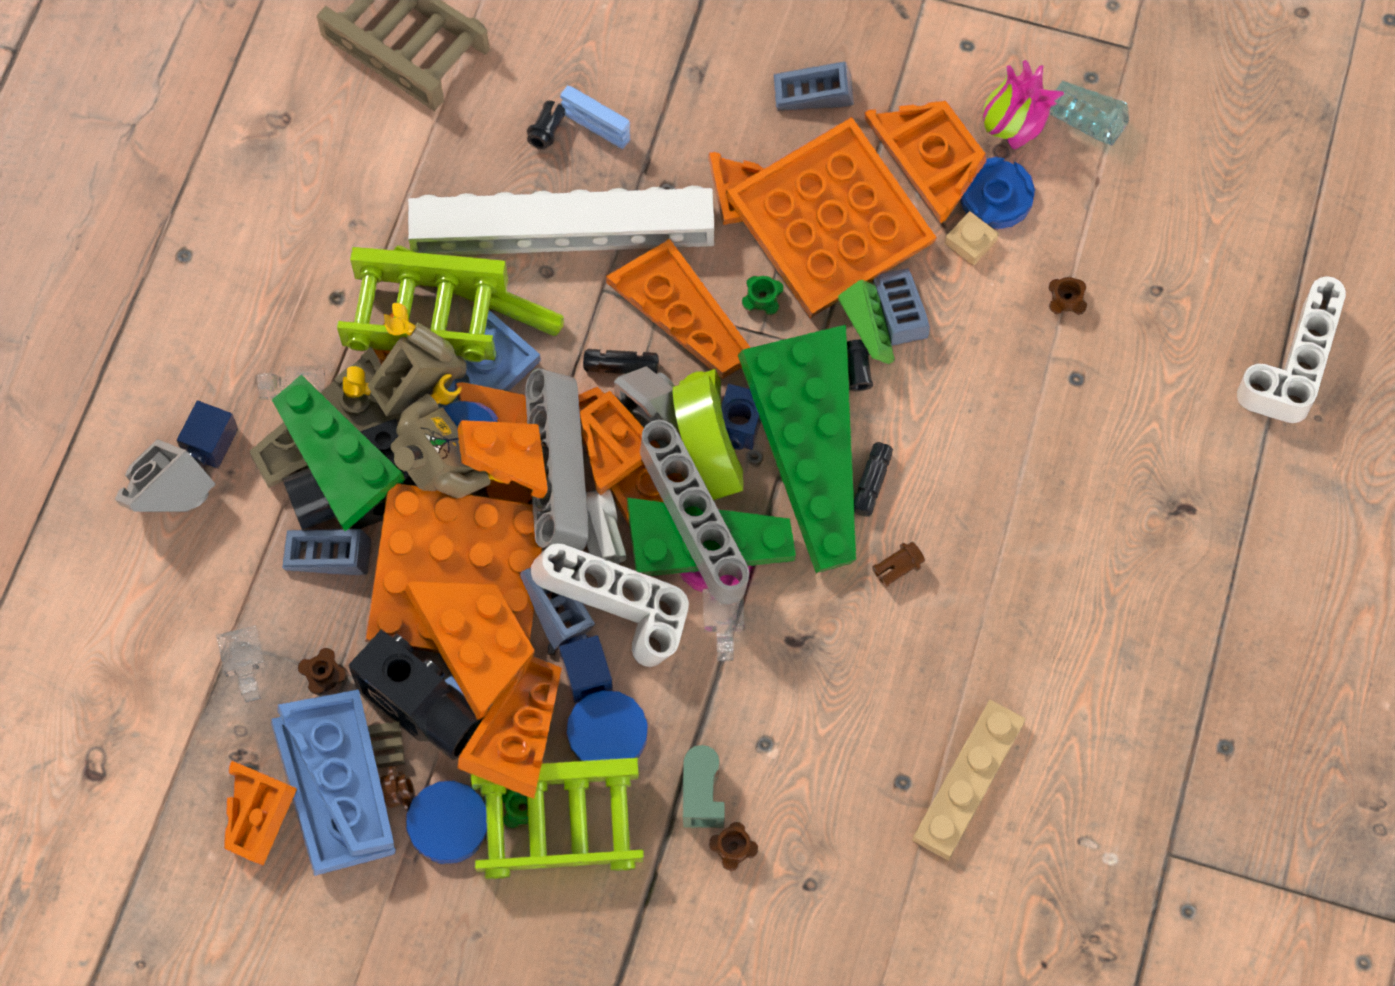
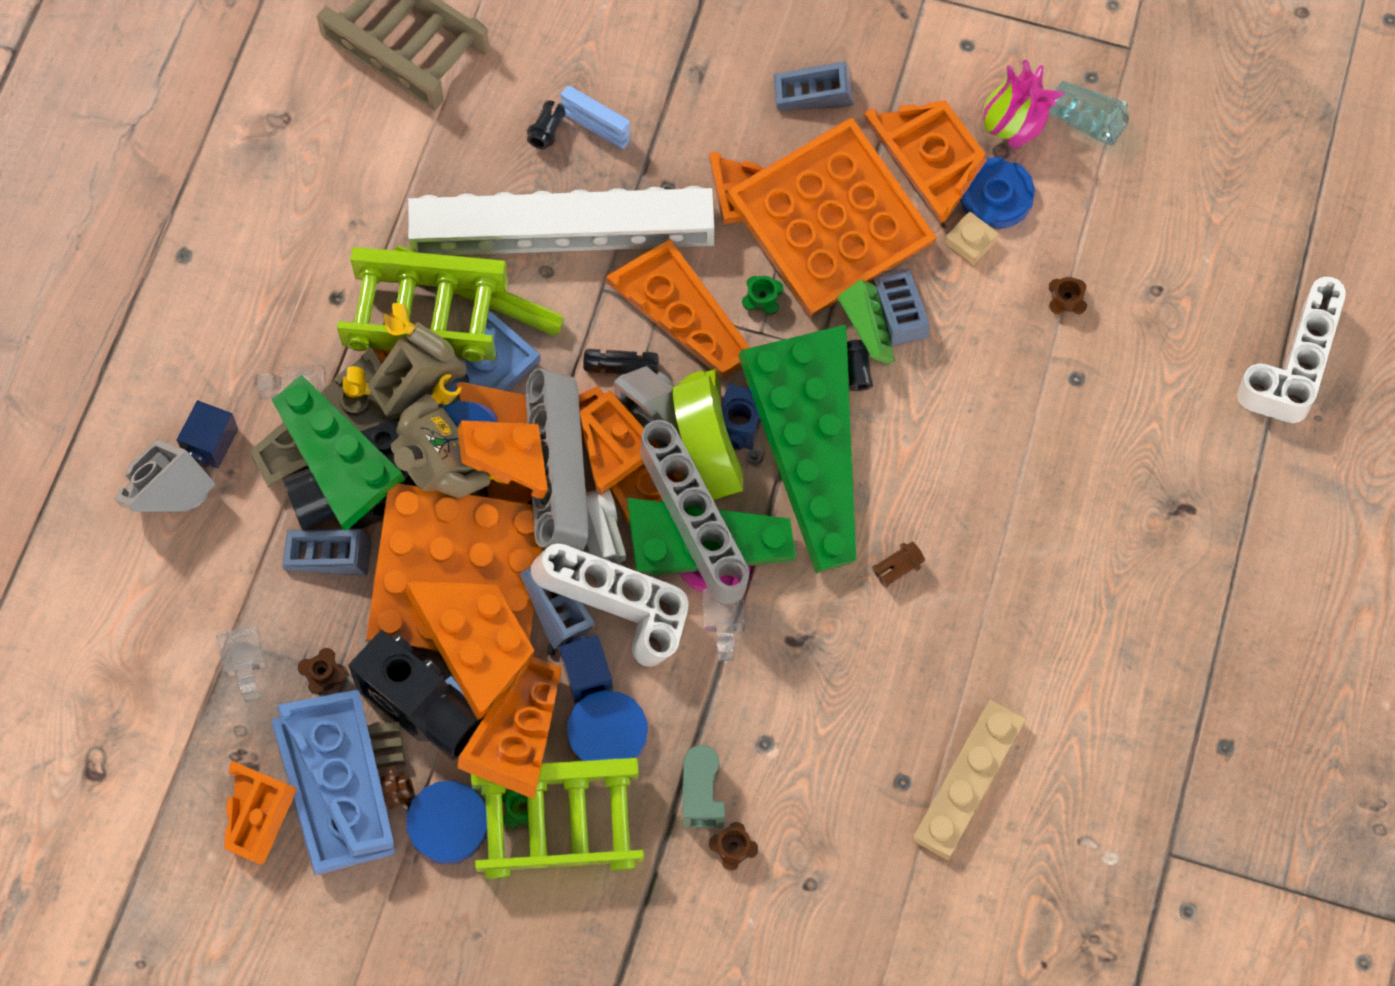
black axle [854,442,893,517] -> none

